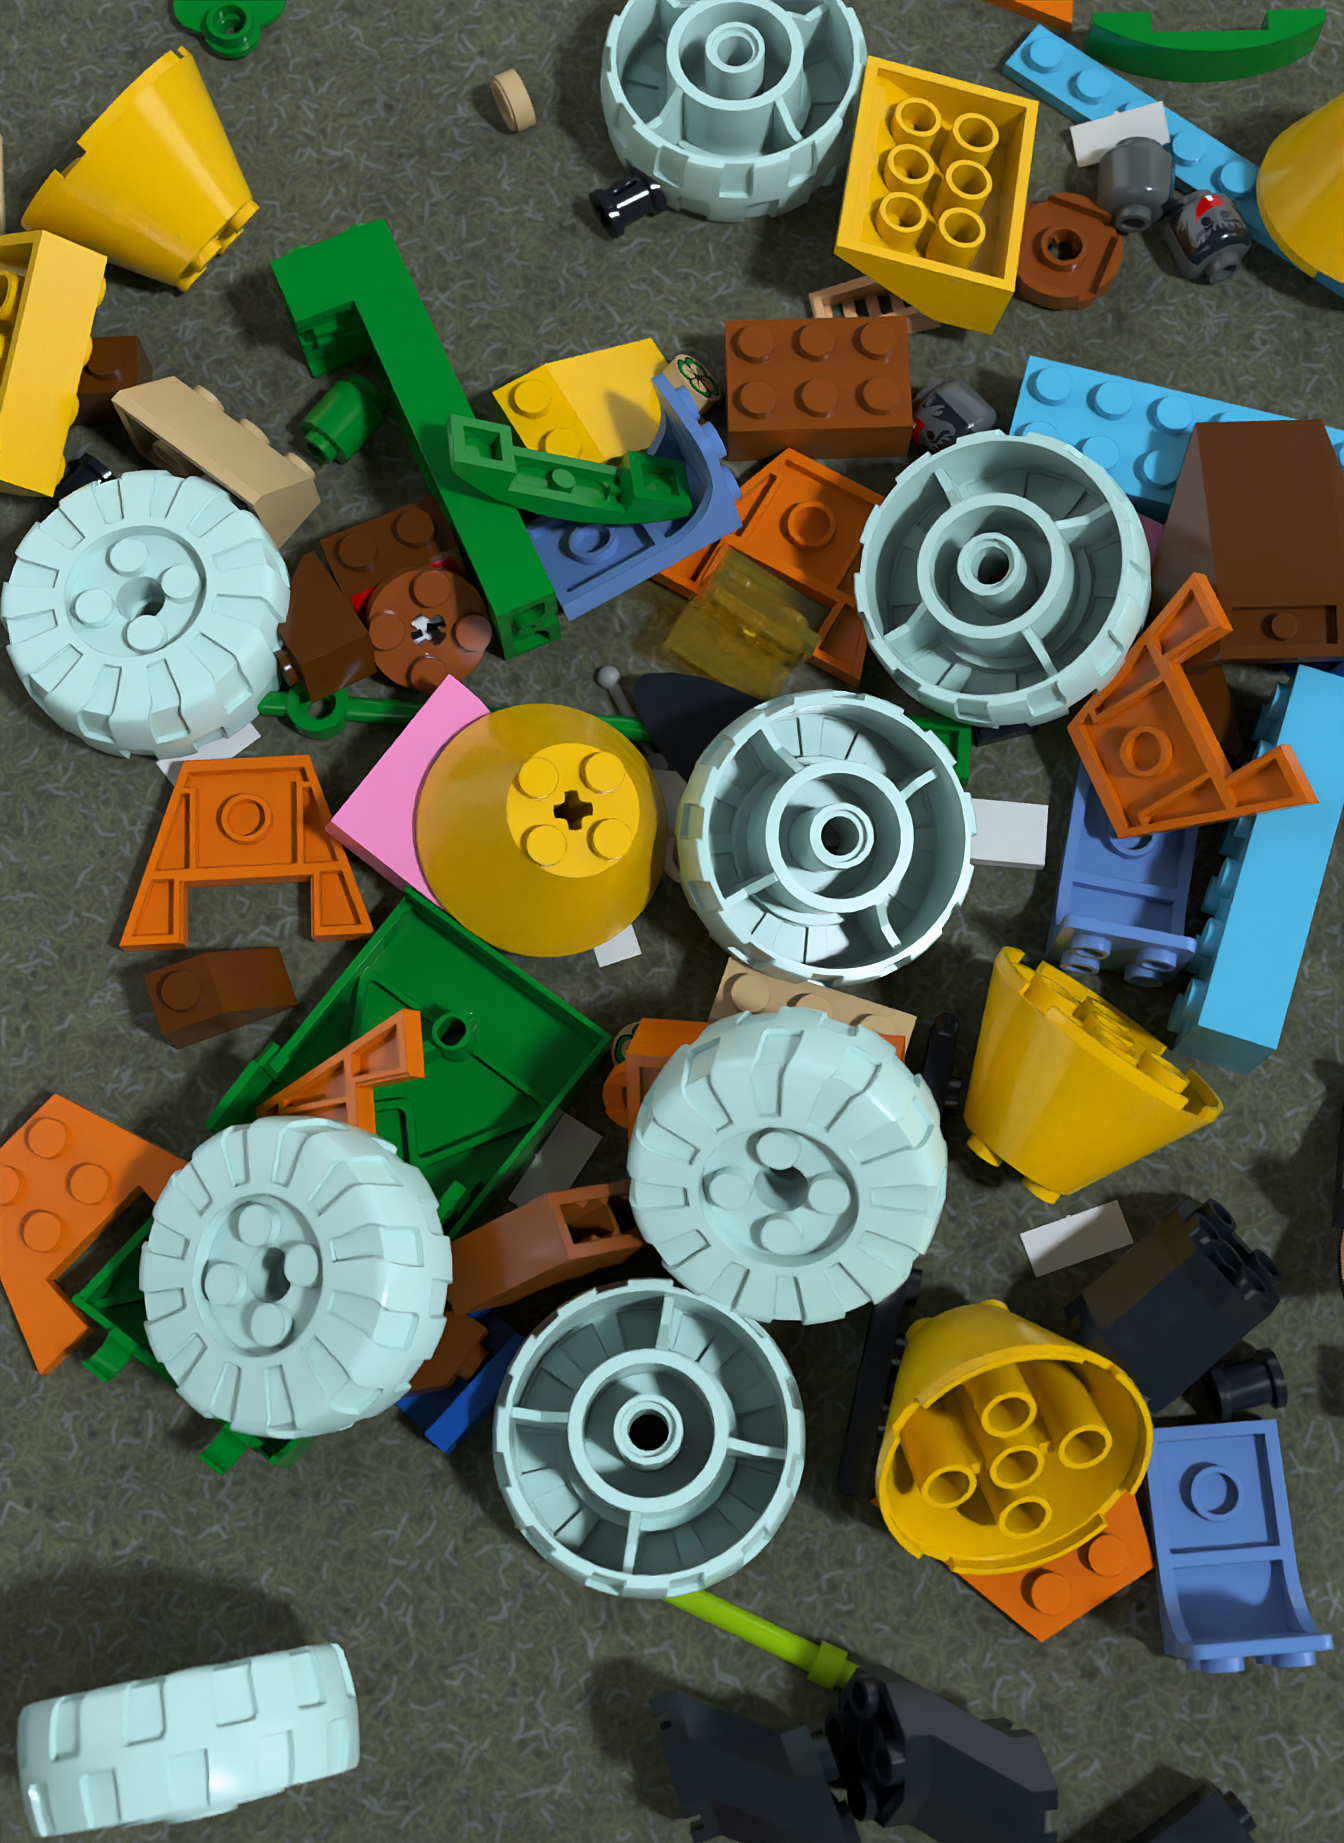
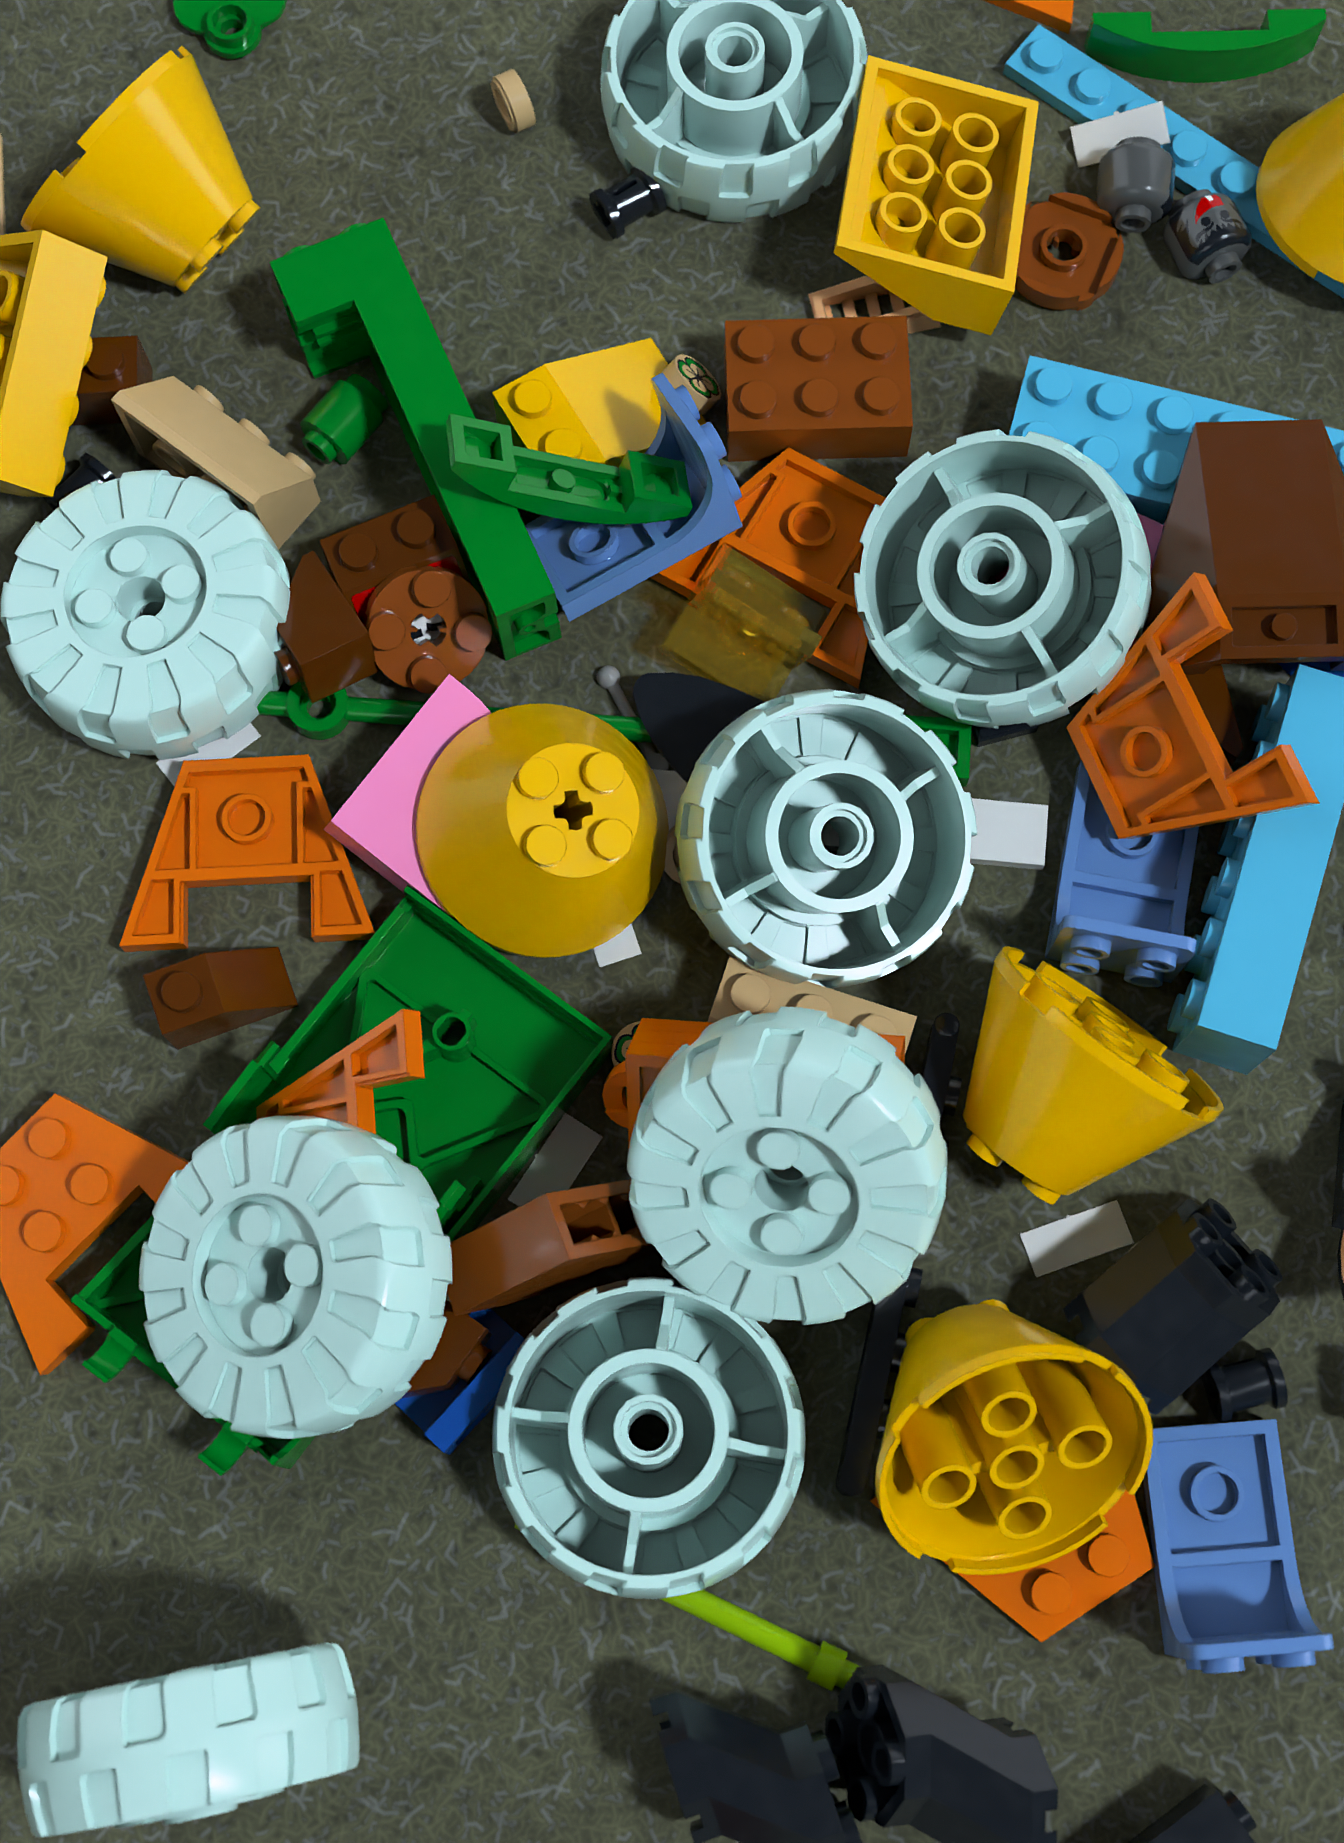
dark grey head [911,379,998,455] -> none

